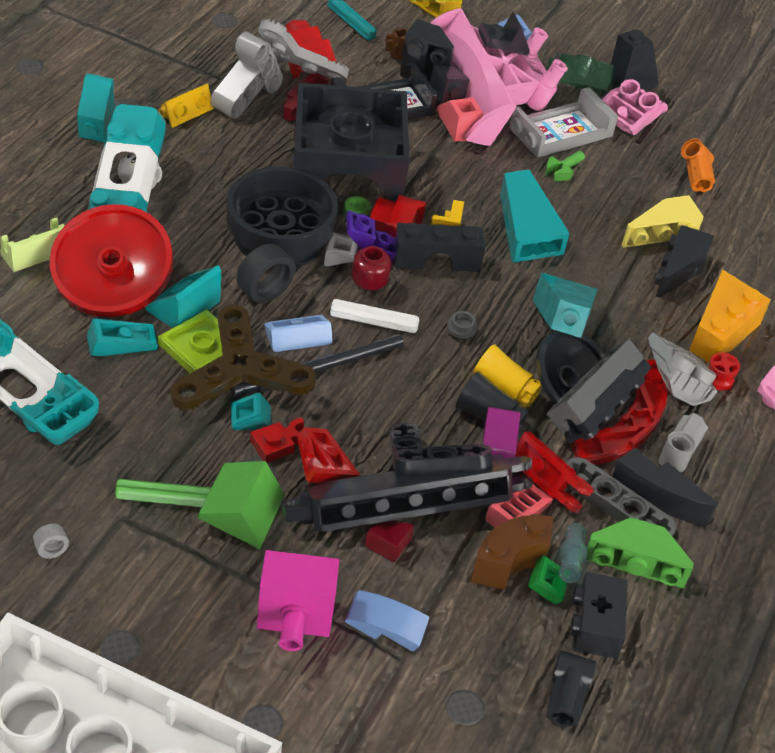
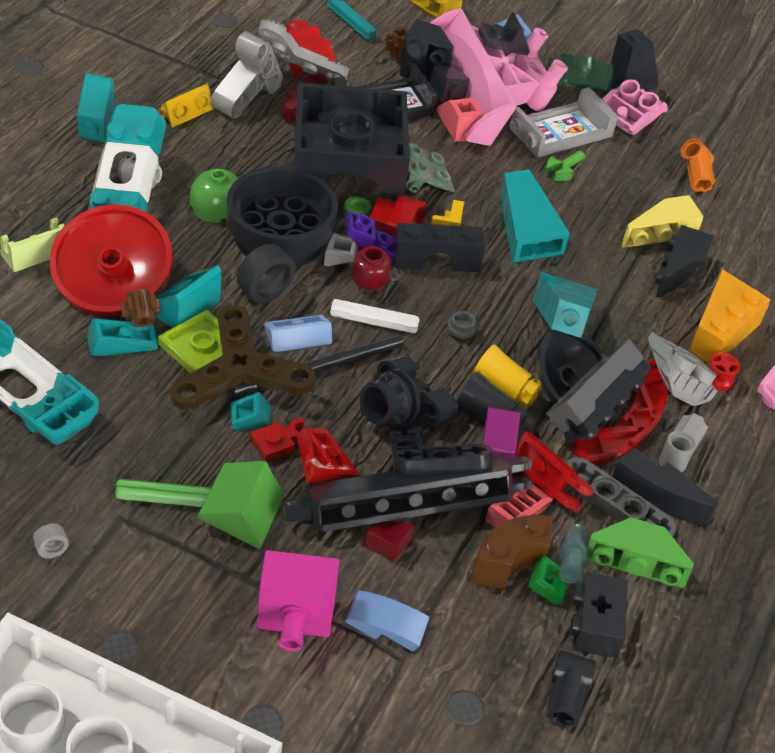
none -> reddish brown gear [120,289,161,327]
none -> bright green cylinder [190,169,239,223]
none -> black beam [360,355,459,428]
none -> sand green hinge [406,143,455,193]

